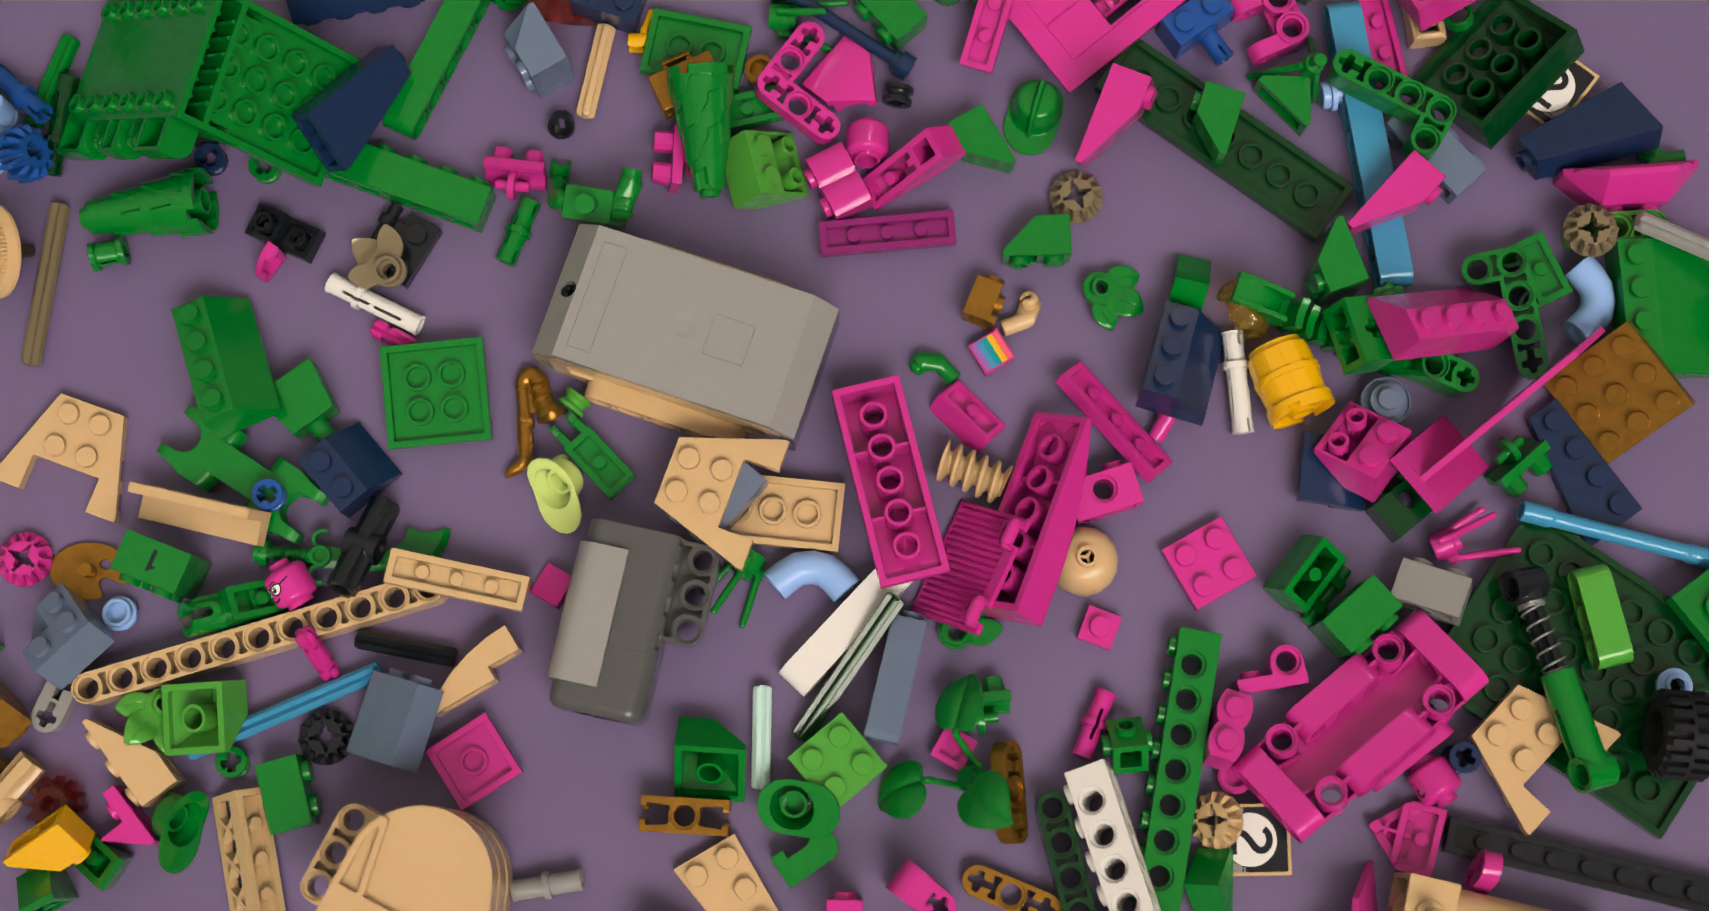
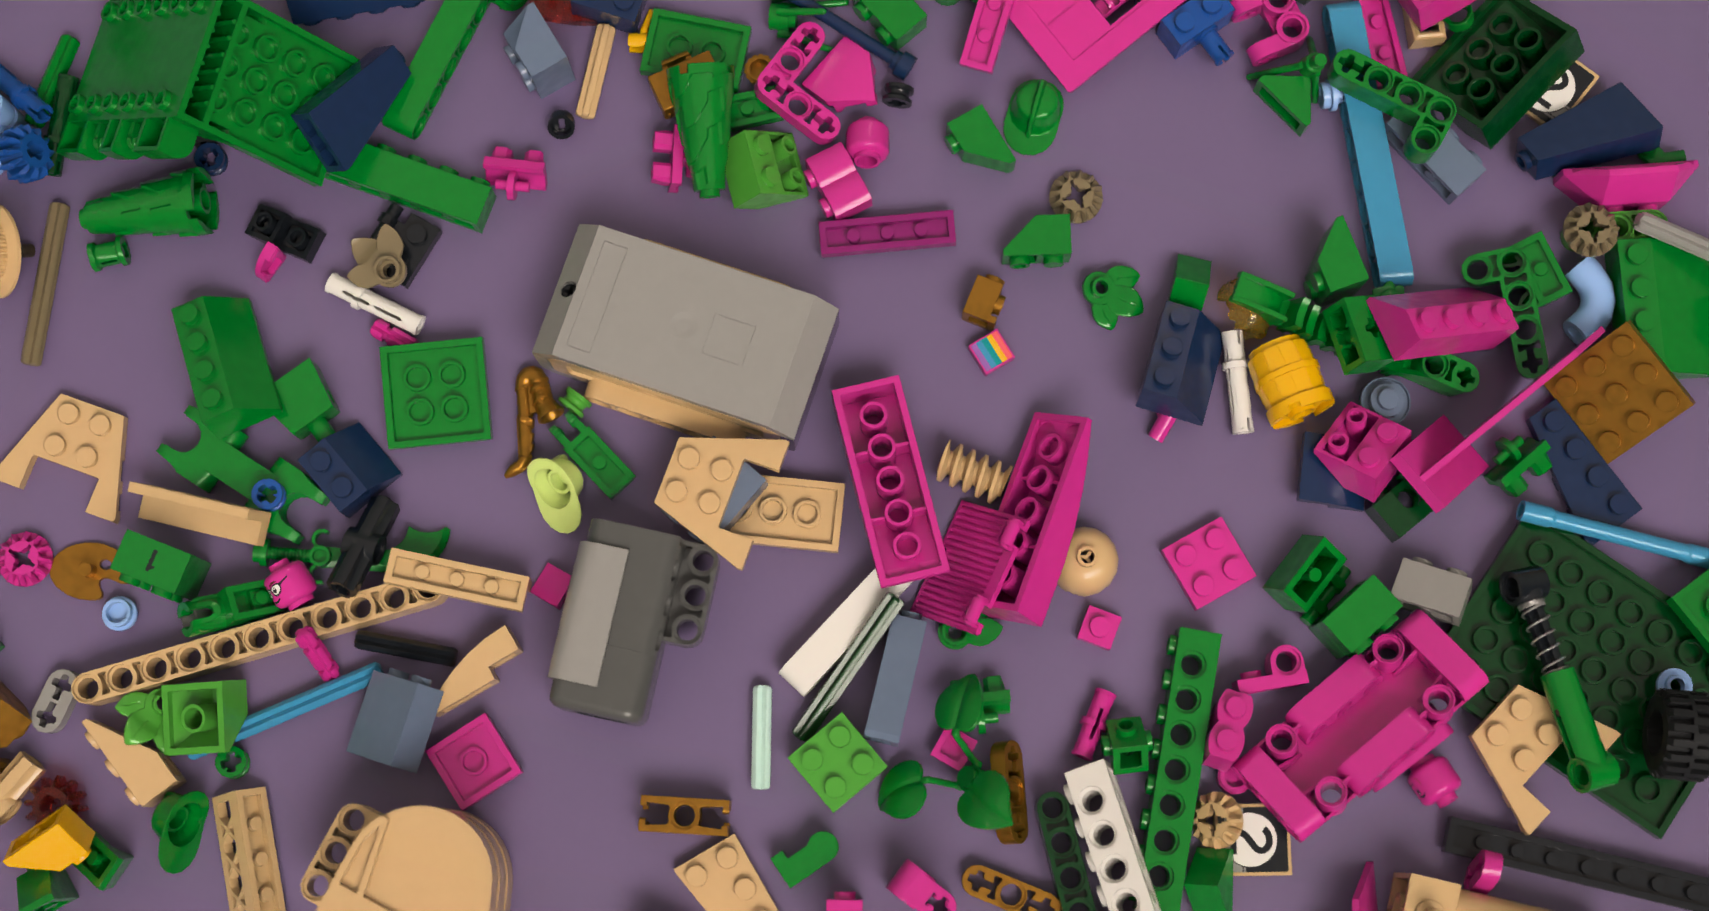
sand blue slope [22,583,115,690] -> none
dark pink slope [101,785,160,846] -> none
green bush [248,157,282,184] -> none
green brick [254,754,323,835] -> none
black gear [297,709,354,765] -> none
green pin [495,196,542,267] -> none
light grey pin [510,868,585,902] -> none
green torso [547,158,644,227] -> none
green slope [674,717,746,802] -> none
green plant [701,549,766,628] -> none
green piece [757,779,840,839] -> none
light blue cylinder [763,550,861,603] -> none
dark pink slope [862,125,966,210] -> none
green arm [909,351,961,385] -> none
dark pink slope [929,379,1006,455] -> none
tan arm [999,291,1041,337] -> none
dark pink plate [1055,361,1173,483] -> none
dark pink slope [1075,63,1158,168] -> none
dark pink brick [1075,460,1144,527] -> none
dark green plate [1094,38,1355,243] -> none
green slope [1190,81,1246,165] -> none
dark pink slope [1347,150,1446,235] -> none
dark pink slope [1368,801,1448,877] -> none
dark pink plant [1428,506,1522,565] -> none
dark blue bush [1441,741,1481,774] -> none
bright green beam [1567,563,1634,670] -> none

